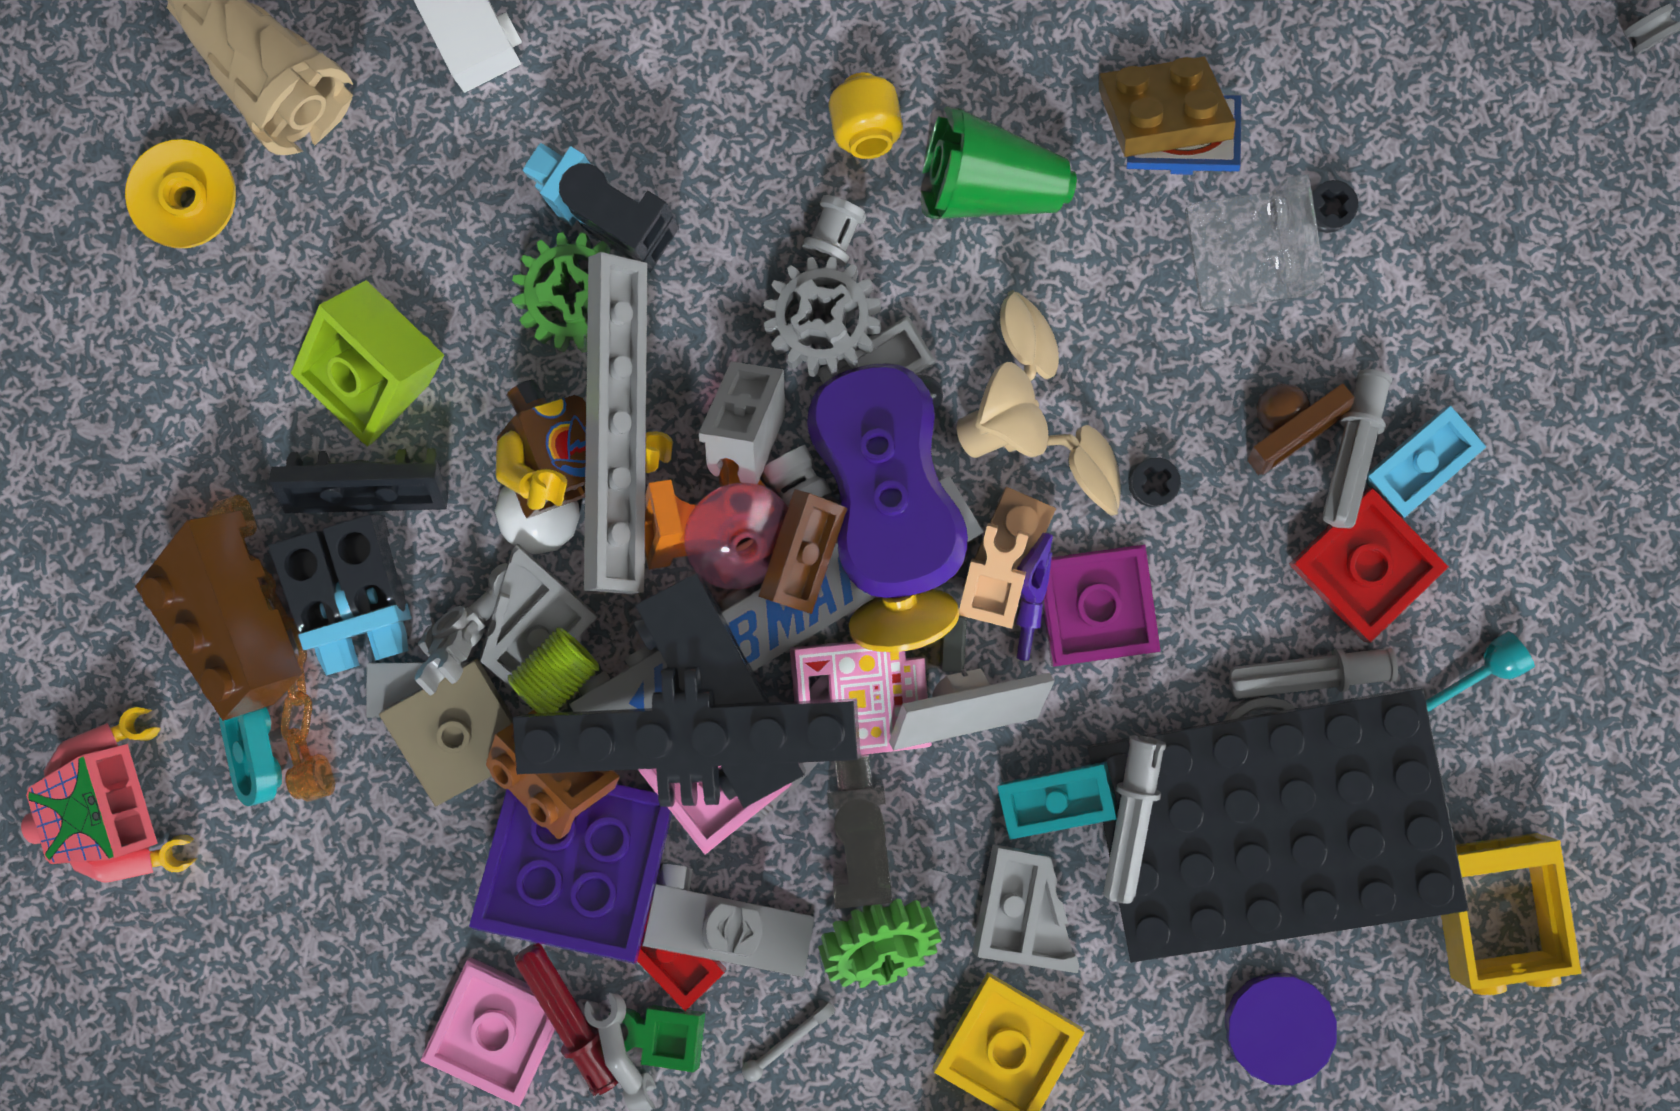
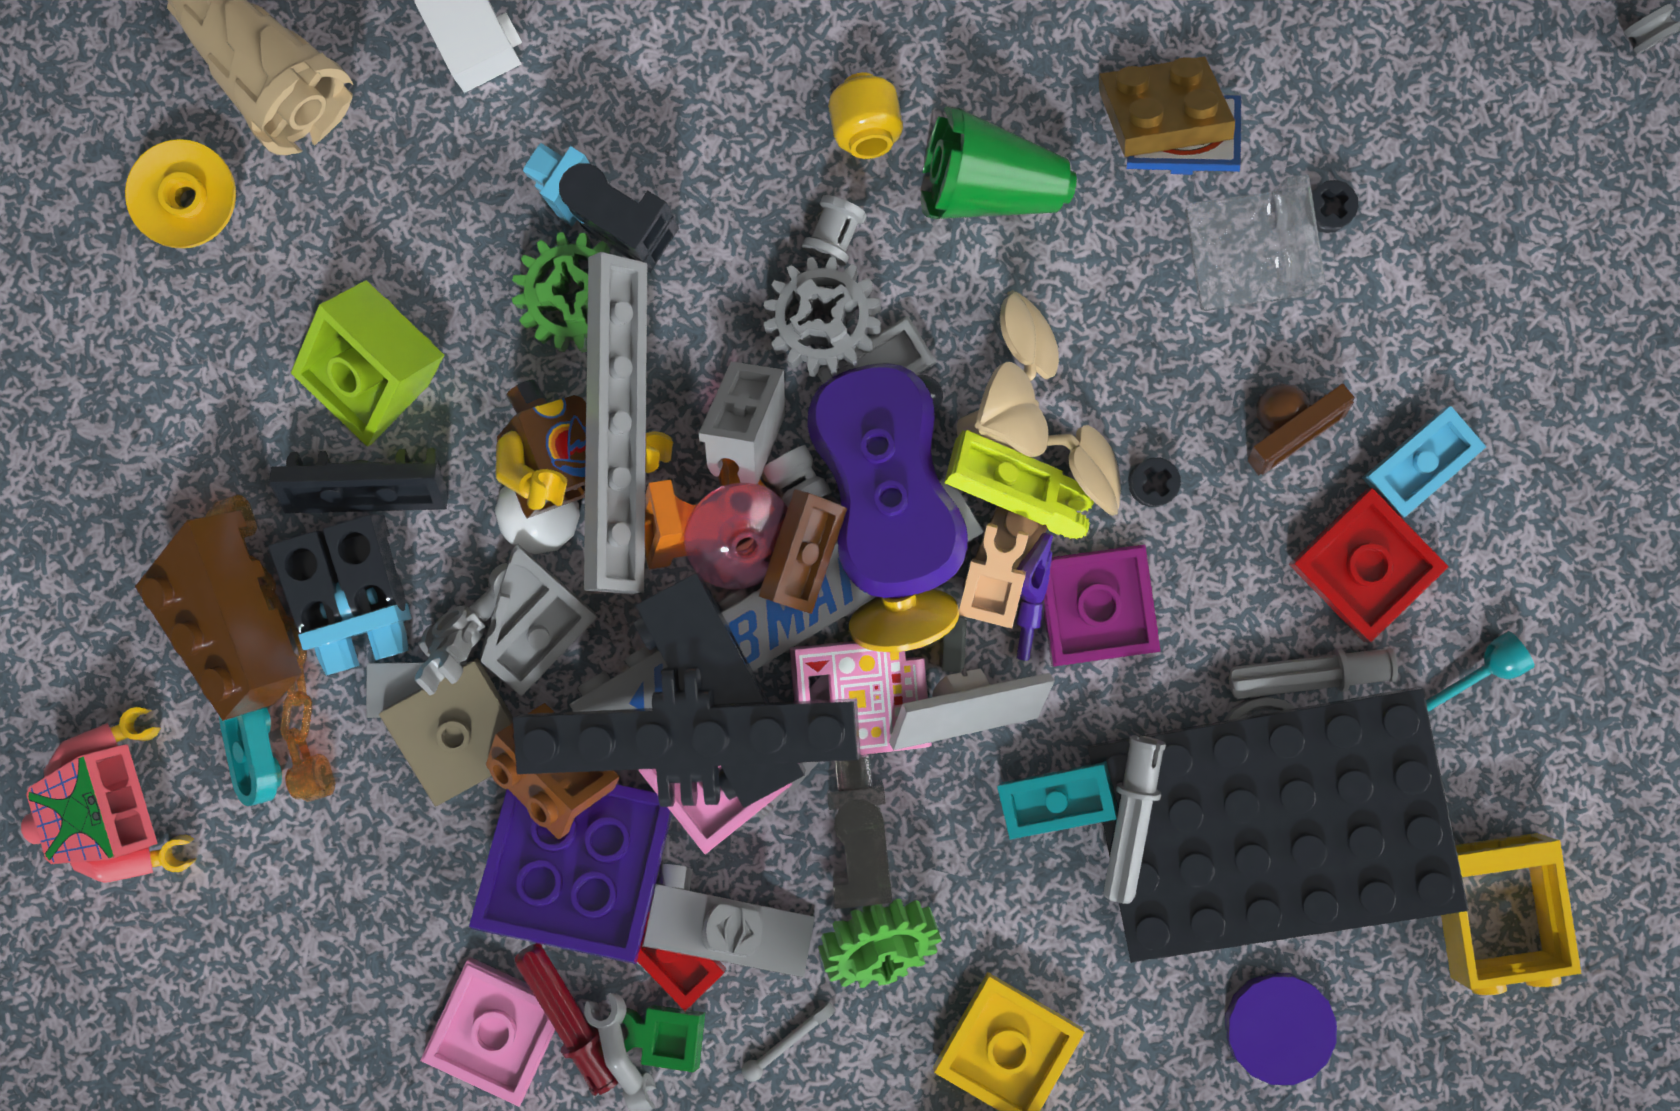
lime piece [508,627,599,713] -> none
light grey wing [972,844,1079,973] -> none
light grey axle [1322,369,1392,528] -> none
none -> neon yellow hinge [944,430,1094,539]

